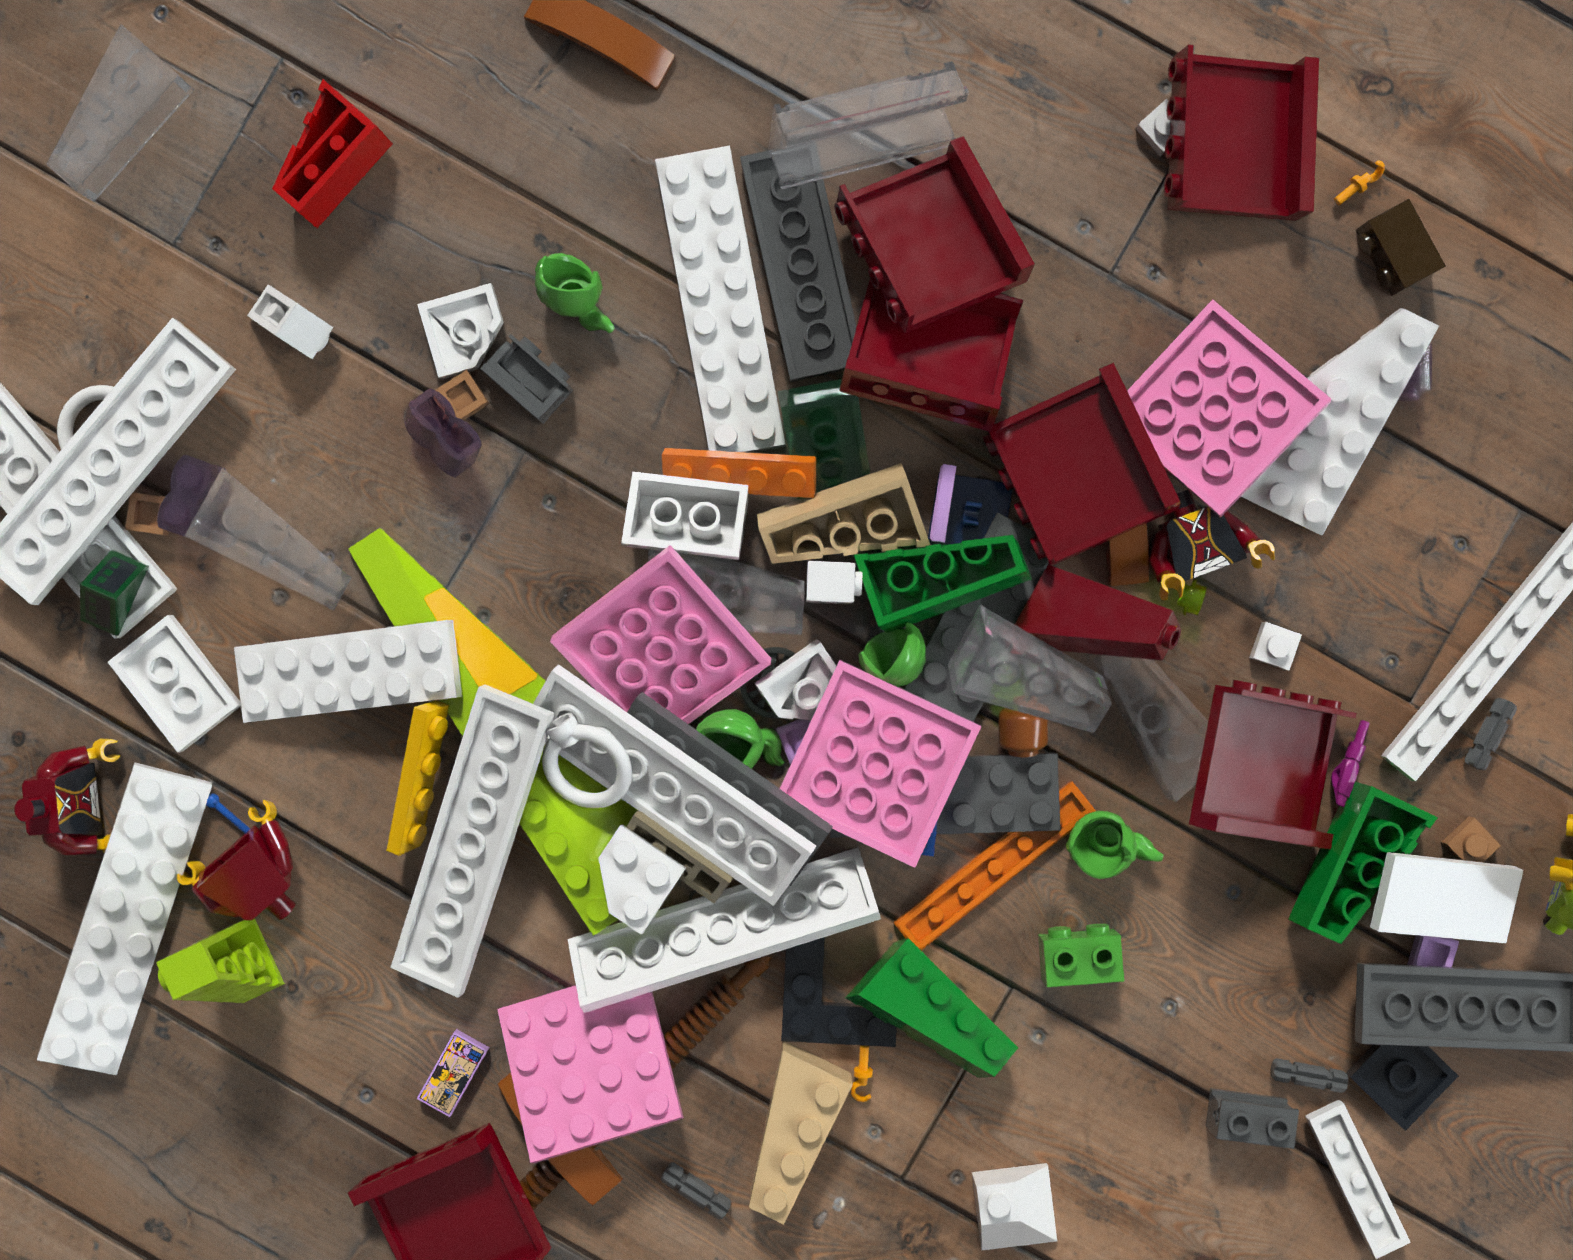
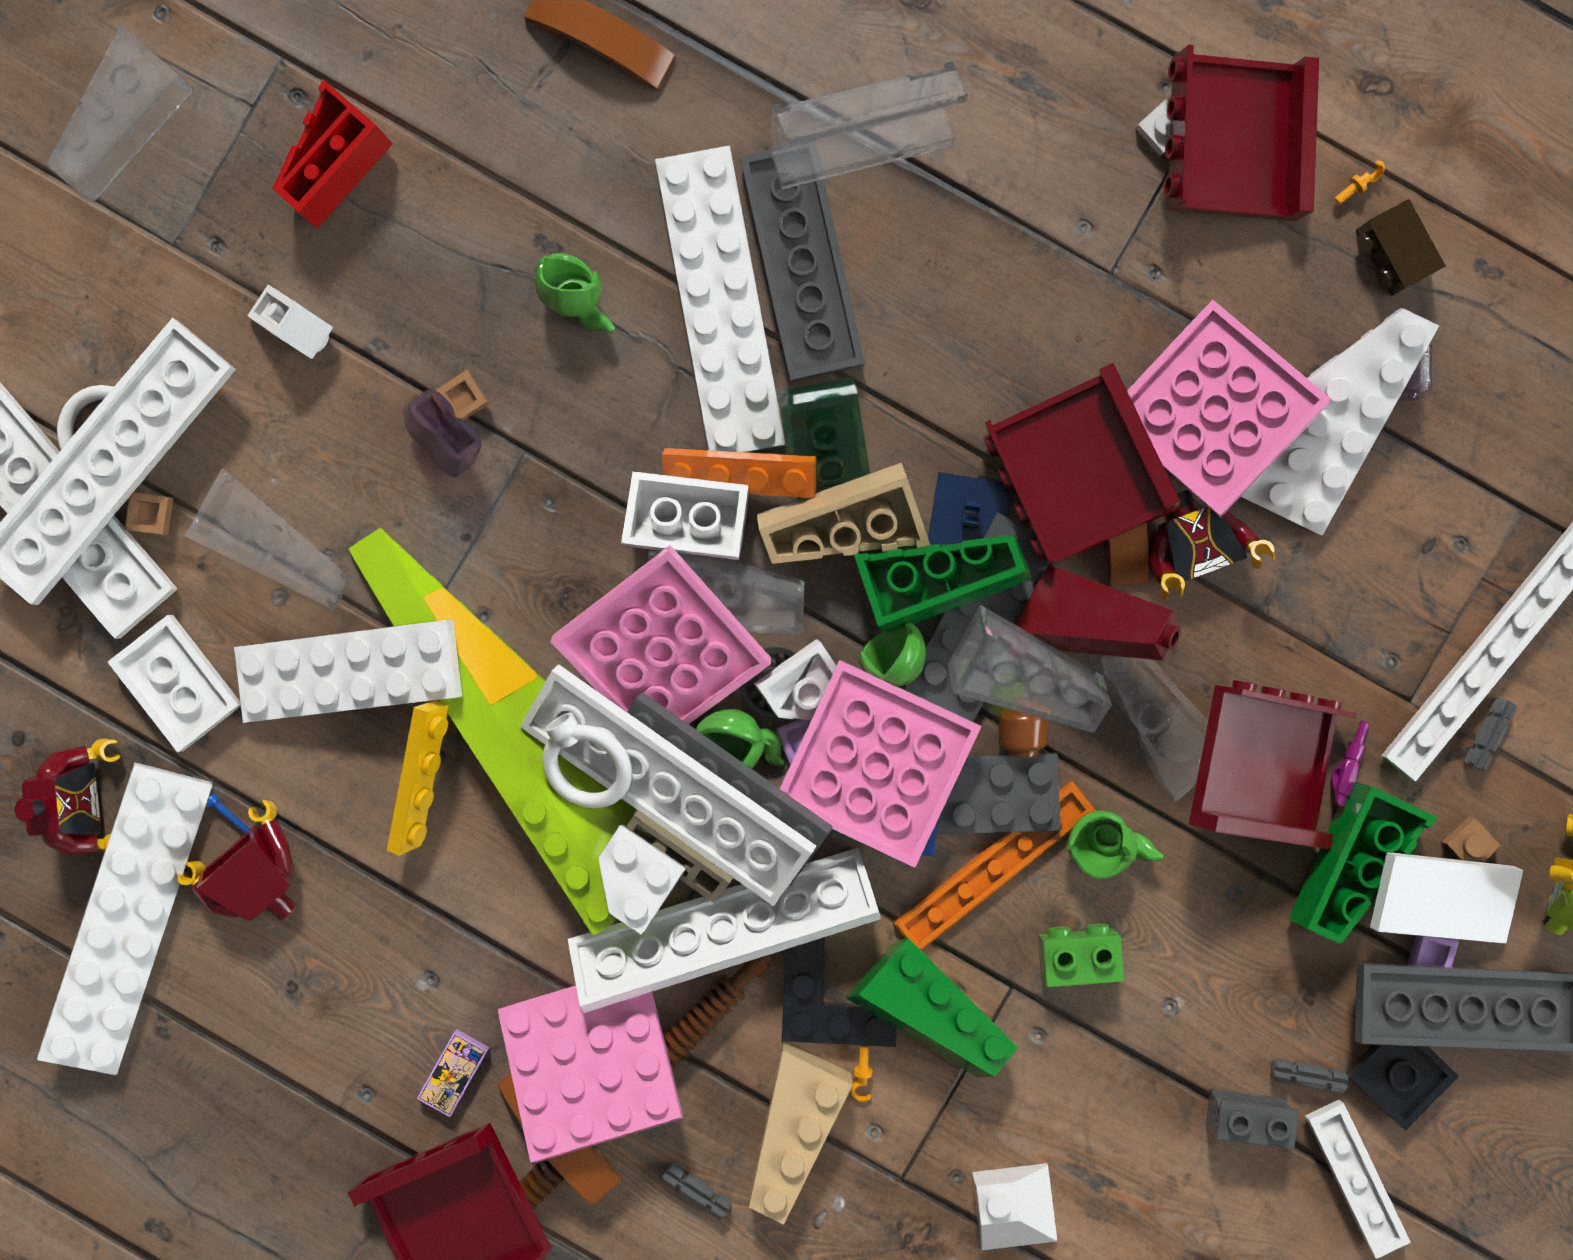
dark green slope [80,550,149,636] -> none
lime wedge [156,918,285,1003] -> none
clear purple brick [157,454,226,539] -> none
white plate [390,684,555,998] -> none
white plate [417,283,504,380] -> none
dark grey hinge [480,334,573,424] -> none
white brick [806,561,862,604] -> none
dark red panel [834,136,1035,334] -> none
dark red panel [839,280,1023,432] -> none
lavender tile [929,464,956,545] -> none
clear neon green plate [1177,579,1207,616] -> none
white plate [1249,622,1302,671] -> none

